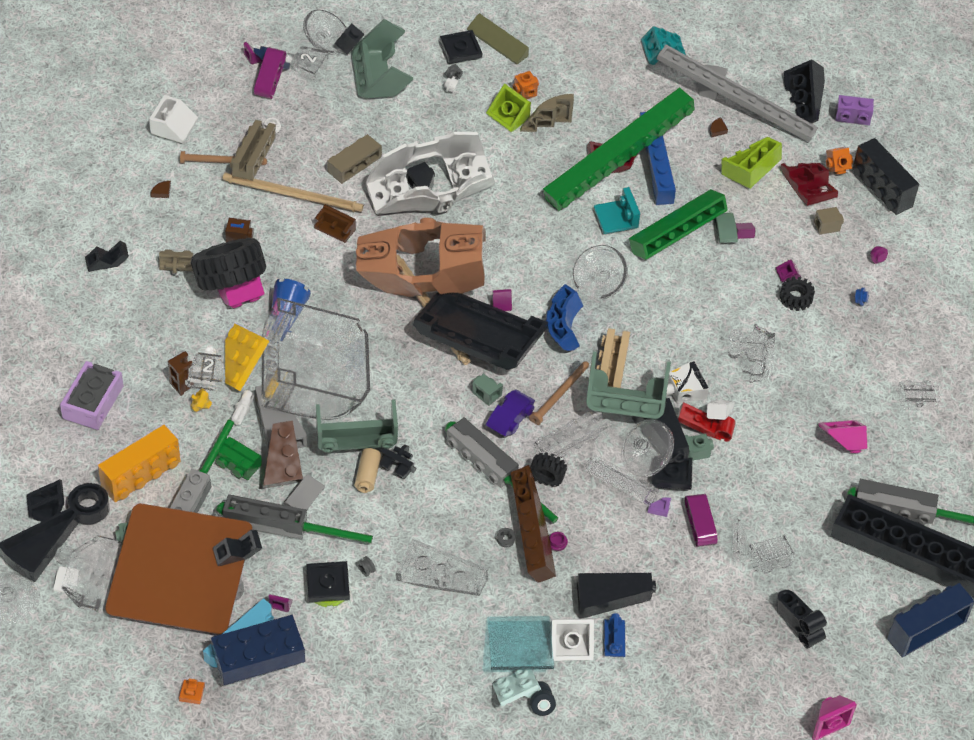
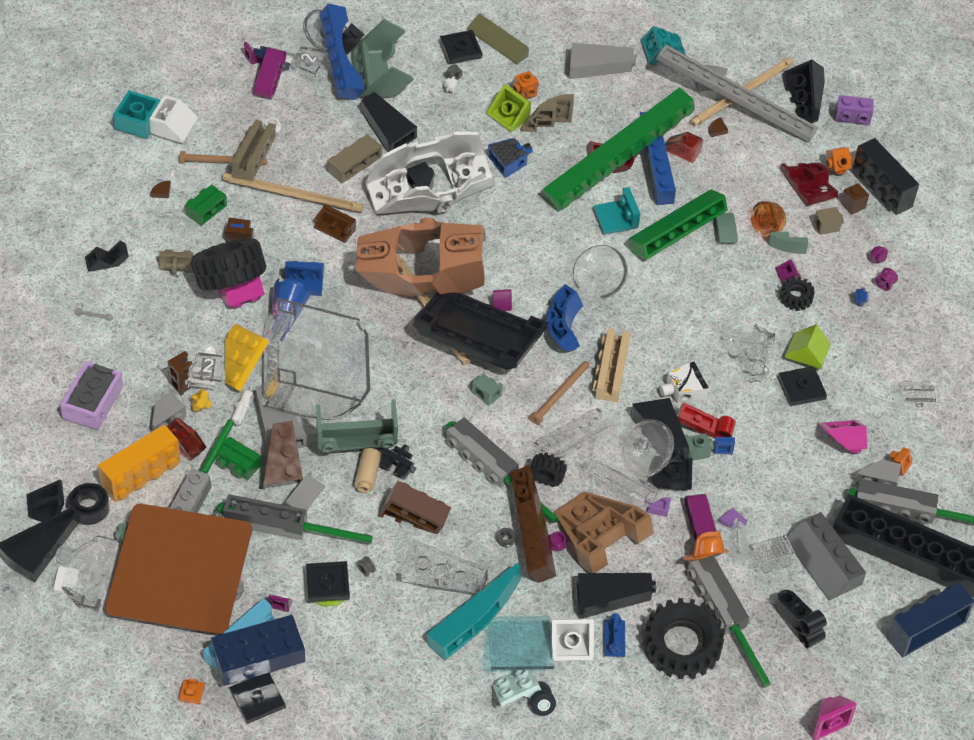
black slope [213,530,262,566] -> none
dark purple brick [486,389,535,436] -> none
sand green windscreen [586,349,671,419] -> none
white slope [707,400,735,420] -> none
lime wedge [721,136,782,189] -> none
magenta slope [736,223,756,239] -> none
none -> light grey hinge [74,308,113,321]
none -> teal brick [113,90,161,139]
none -> light grey slope [152,392,187,431]
none -> clear red slope [167,417,207,460]
none -> green brick [185,184,227,226]
none -> black plate [229,673,286,724]
none -> blue bracket [285,261,324,296]
none -> blue arch [319,3,365,100]
none -> black slope [361,92,417,152]
none -> reddish brown wedge [378,480,451,534]
none -> teal slope [427,563,521,660]
none -> torso [487,138,533,178]
none -> medium nougat wedge [554,491,654,573]
none -> light grey slope [569,43,637,79]
none -> black tyre [643,598,725,679]
none -> clear red slope [665,132,703,163]
none -> orange piece [683,531,729,560]
none -> piece [687,554,771,687]
none -> tan piece [690,57,794,127]
none -> blue tile [713,437,735,454]
none -> medium lavender tile [719,508,748,528]
none -> clear orange cylinder [751,201,786,238]
none -> sand green slope [768,232,808,254]
none -> black plate [778,366,827,406]
none -> dark grey slope [784,512,866,601]
none -> lime slope [785,324,831,369]
none -> reddish brown brick [841,183,869,215]
none -> light grey slope [856,460,901,486]
none -> magenta wheel [875,268,898,291]
none -> orange tile [888,447,912,476]

